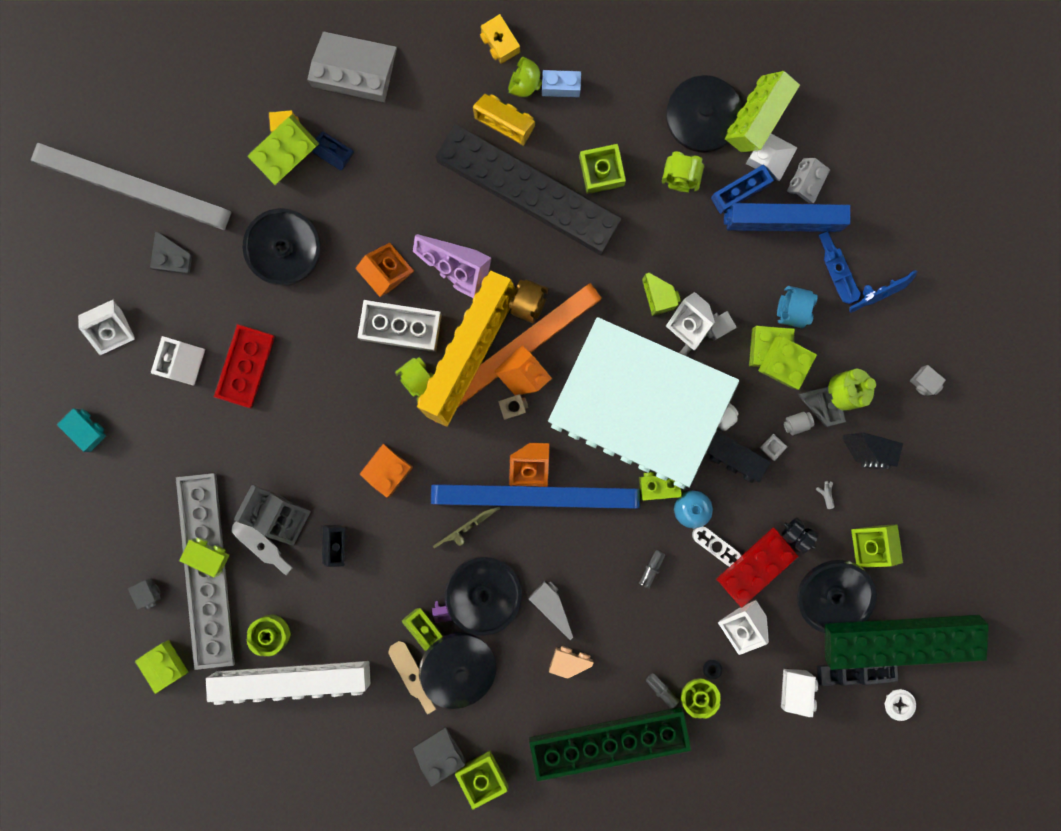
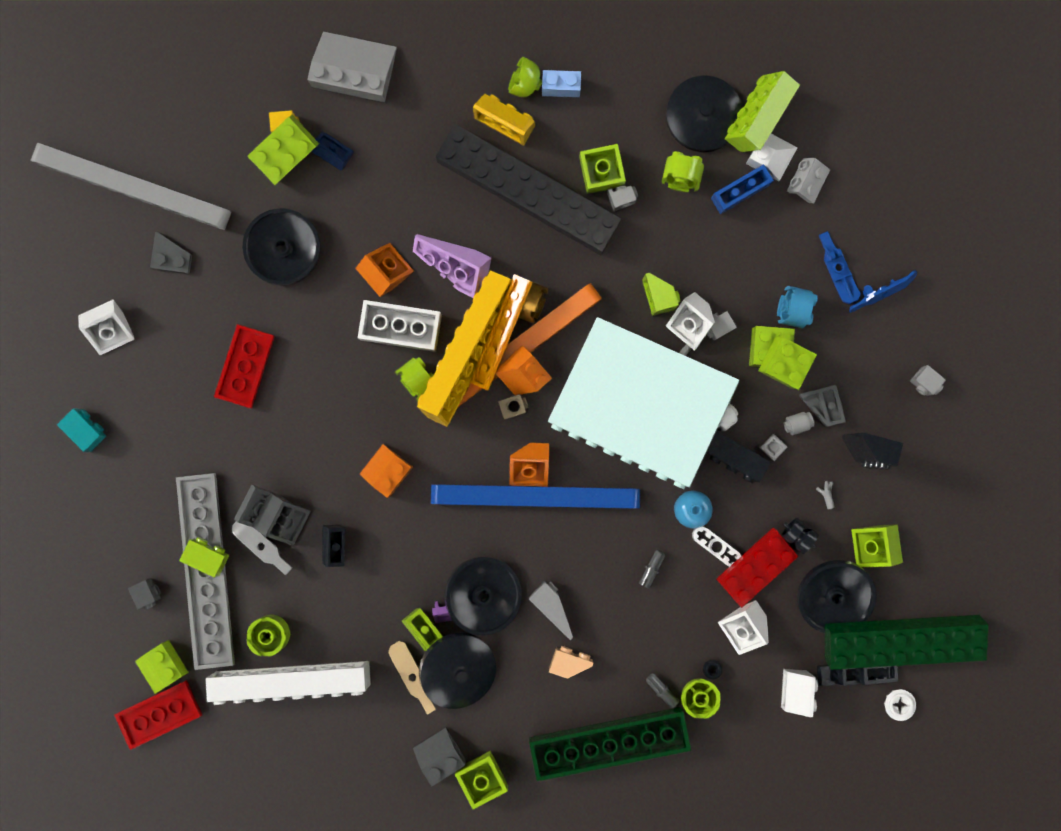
white slope [151,336,205,386] -> none
olive piece [433,506,500,549] -> none
yellow brick [480,14,520,64] -> none
lime brick [639,472,681,500] -> none
blue brick [724,203,850,232] -> none
lime brick [828,369,876,411] -> none
none -> red plate [114,680,202,750]
none -> light orange tile [470,274,533,390]
none -> light grey brick [607,185,638,212]

